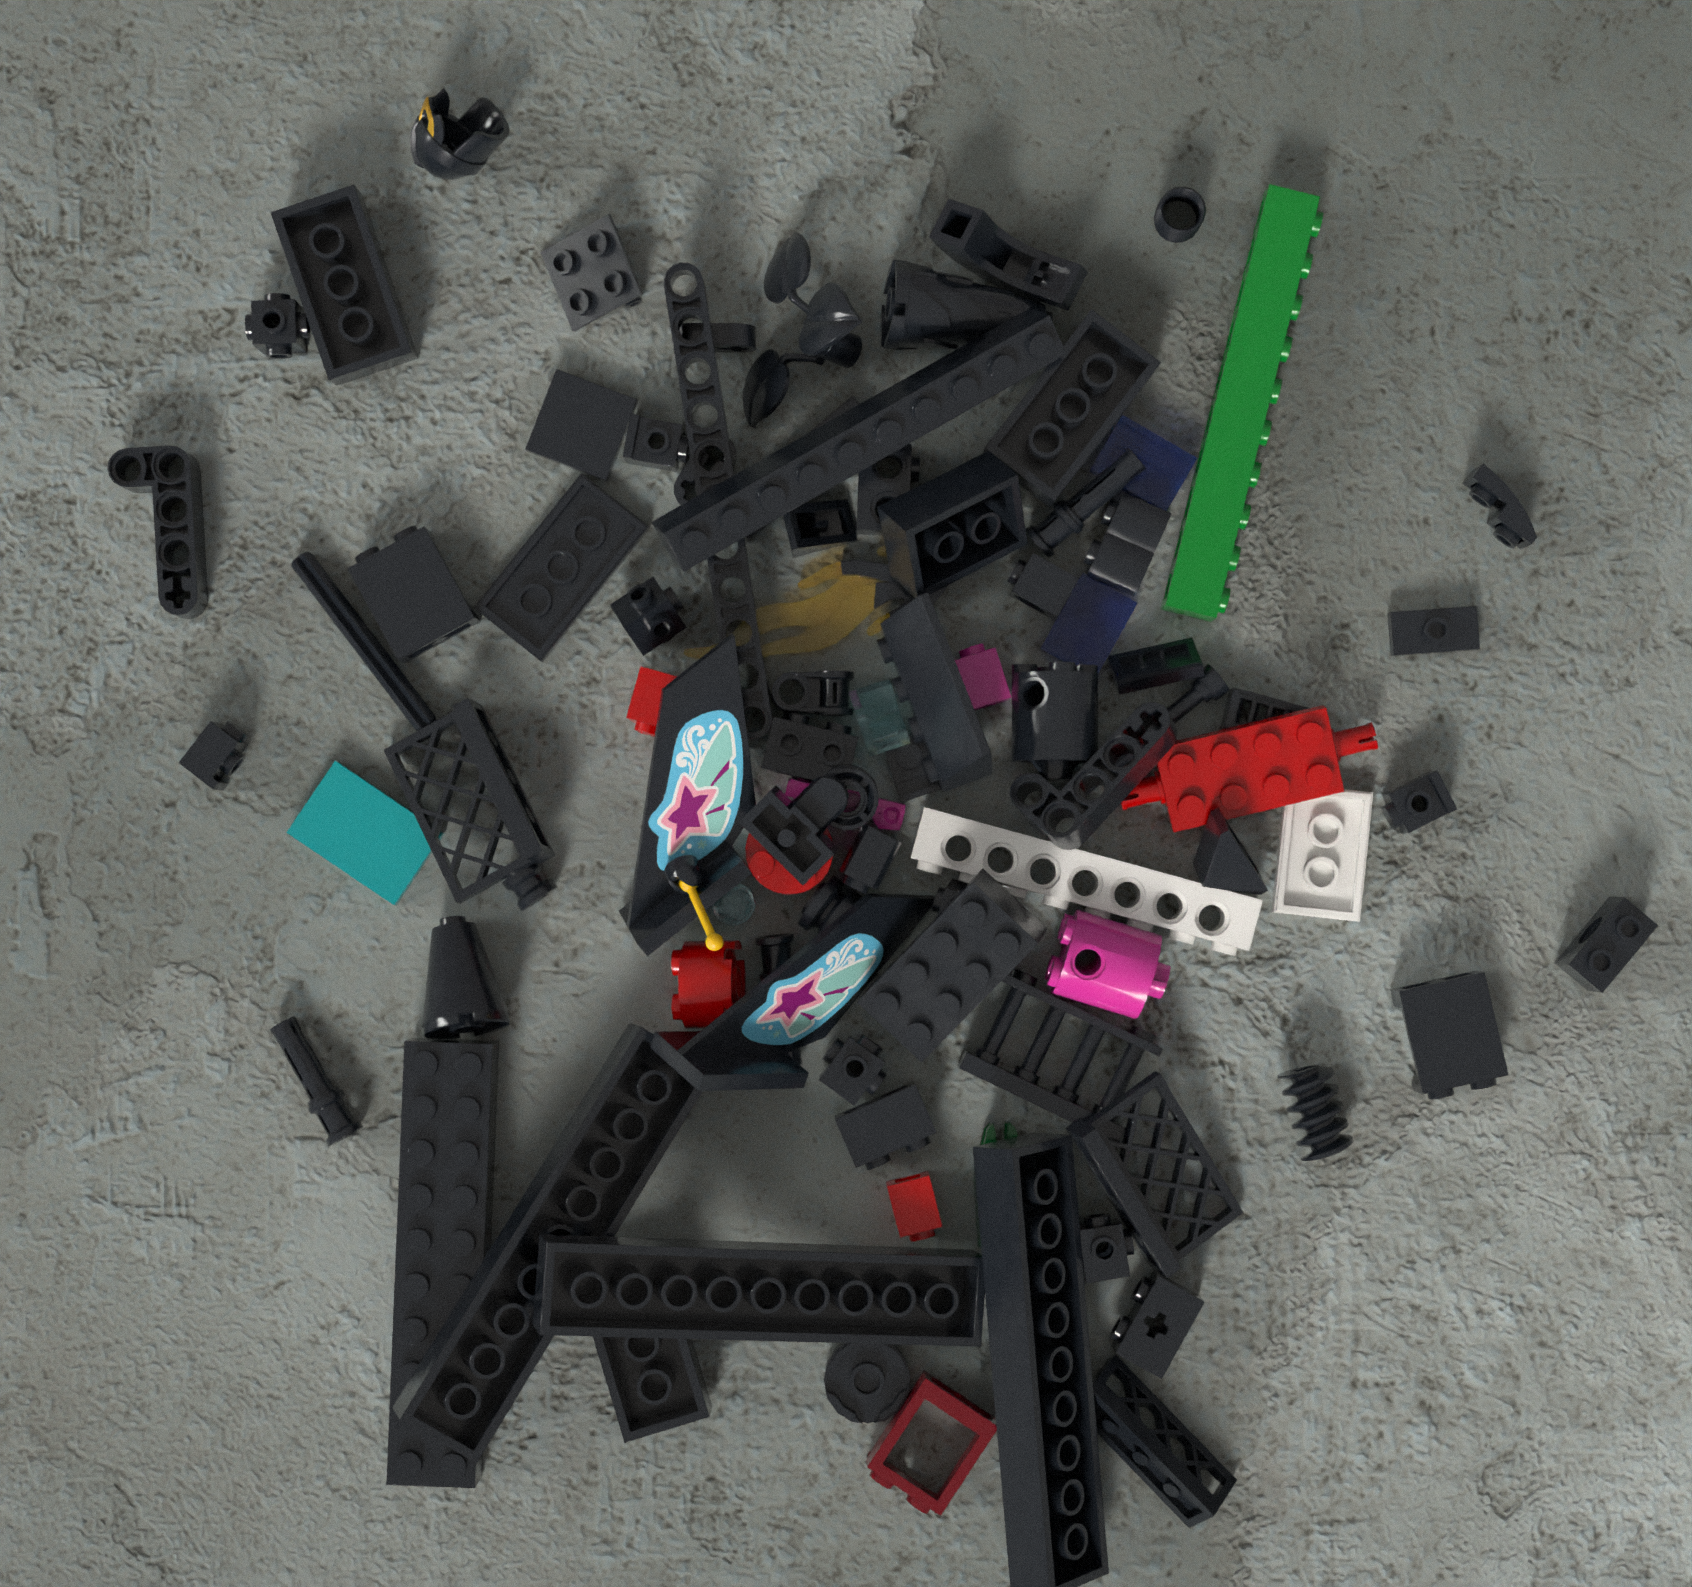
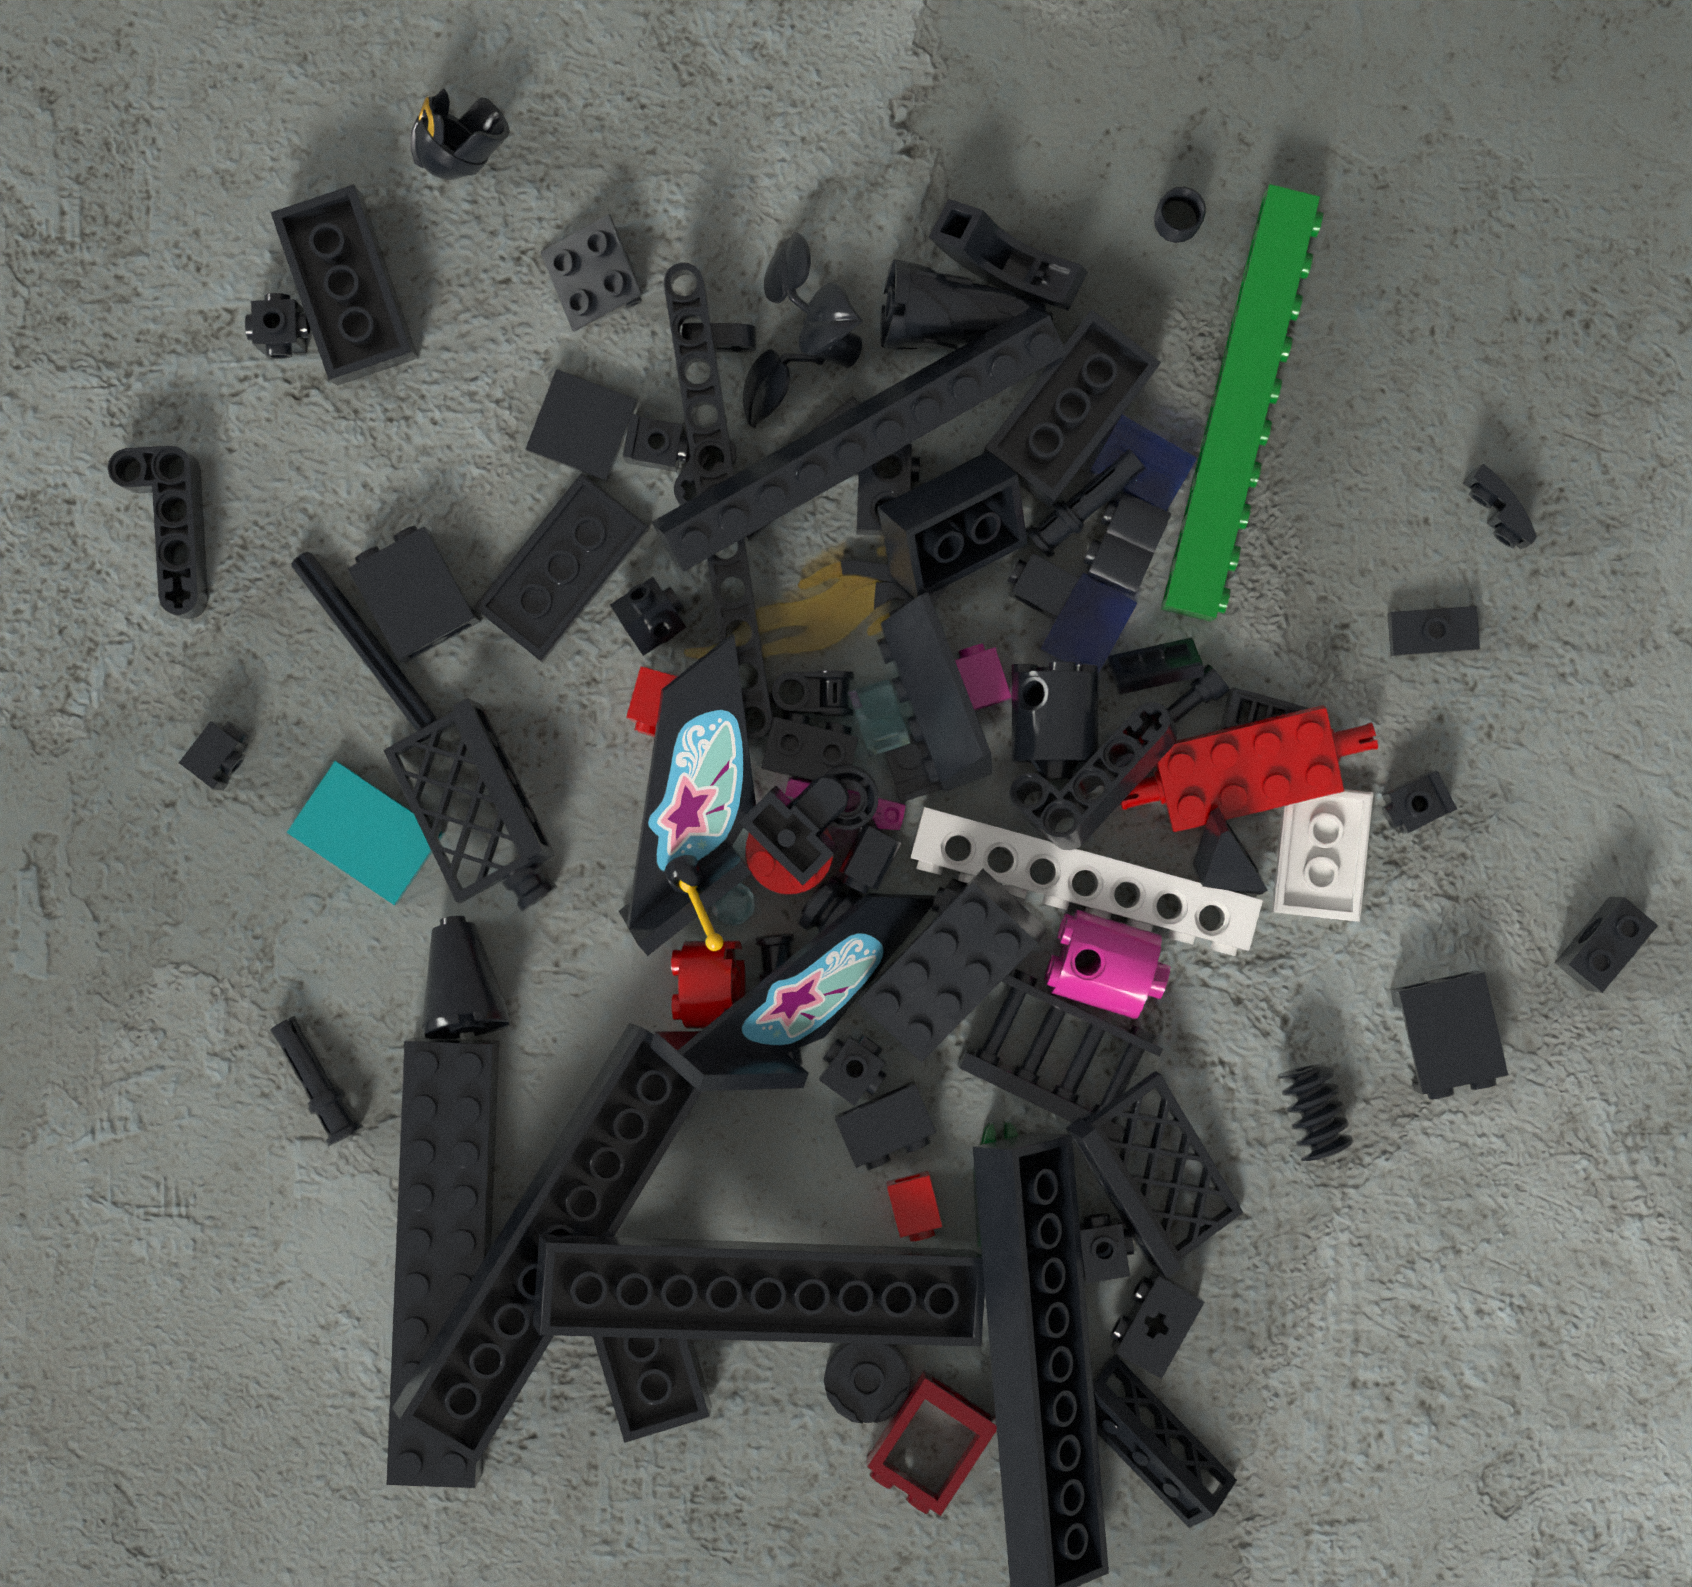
black slope [783,499,858,558] -> none

